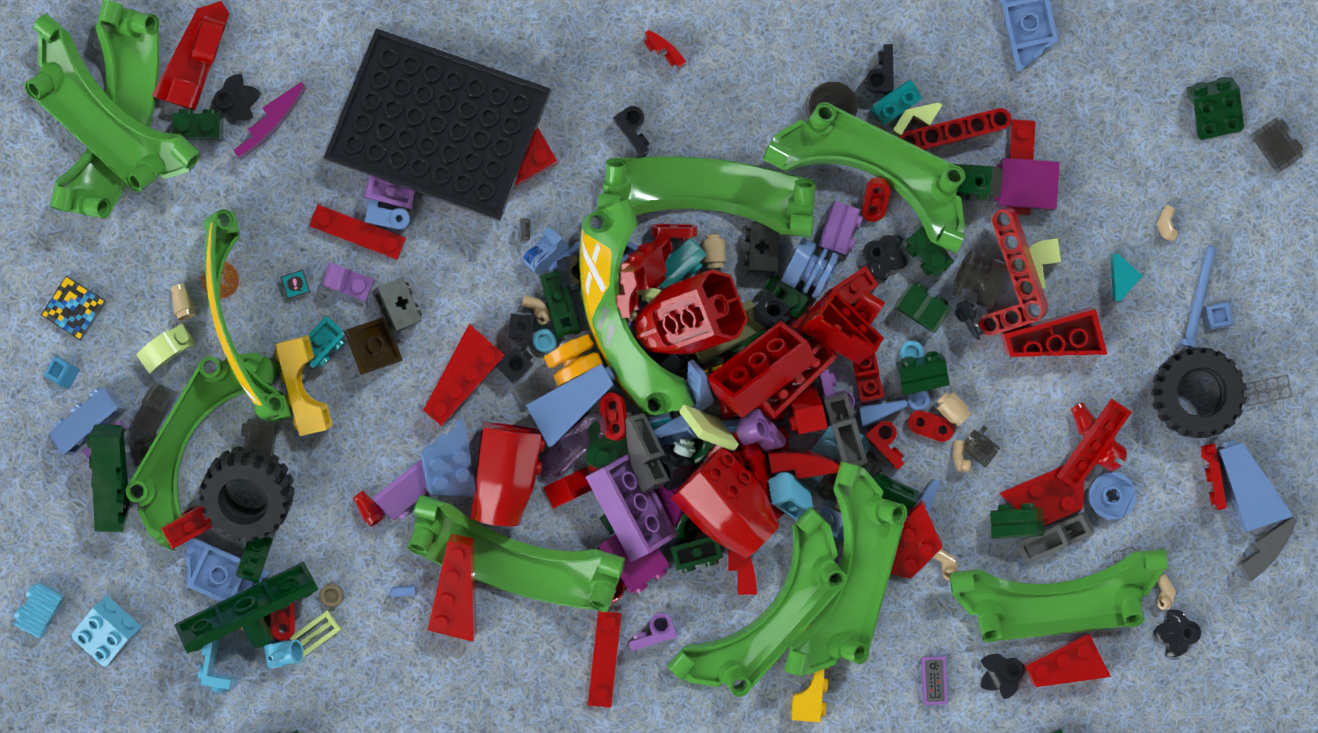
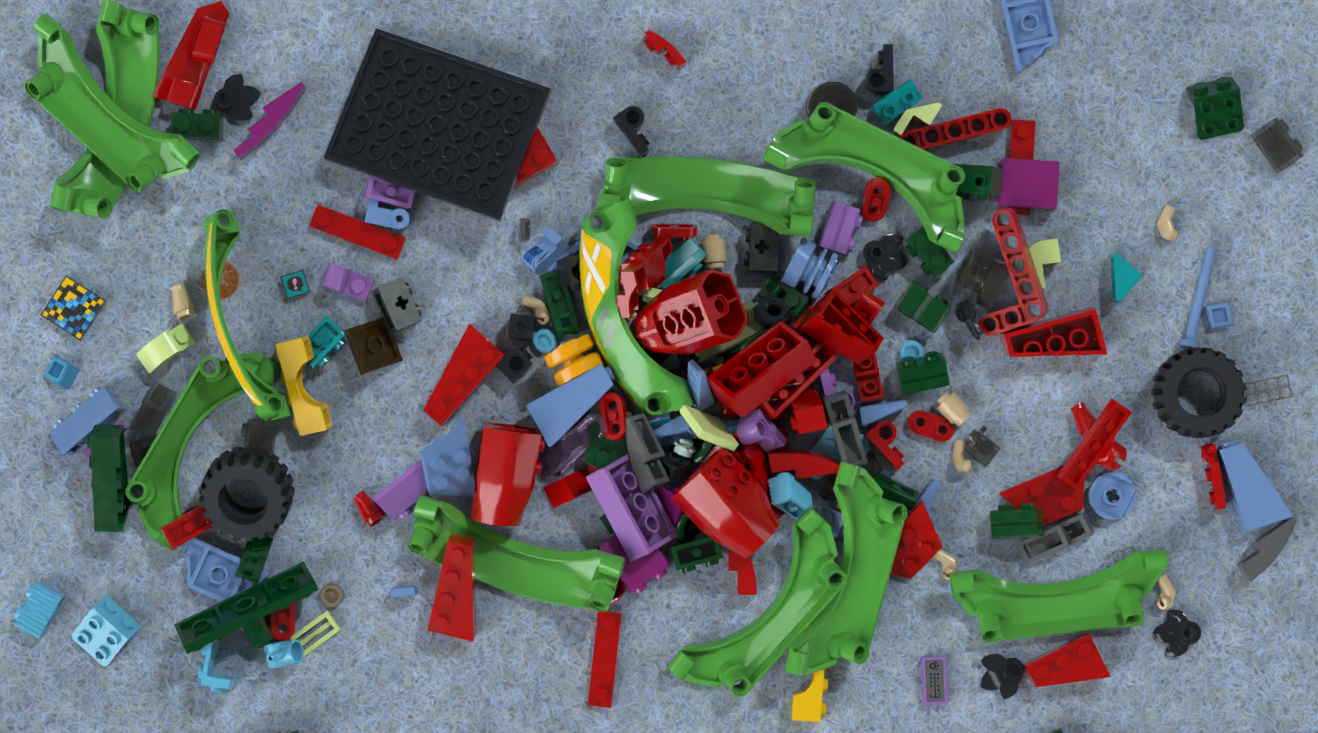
medium lavender plate [629,612,677,651] -> none
medium blue tile [906,390,930,411] -> none

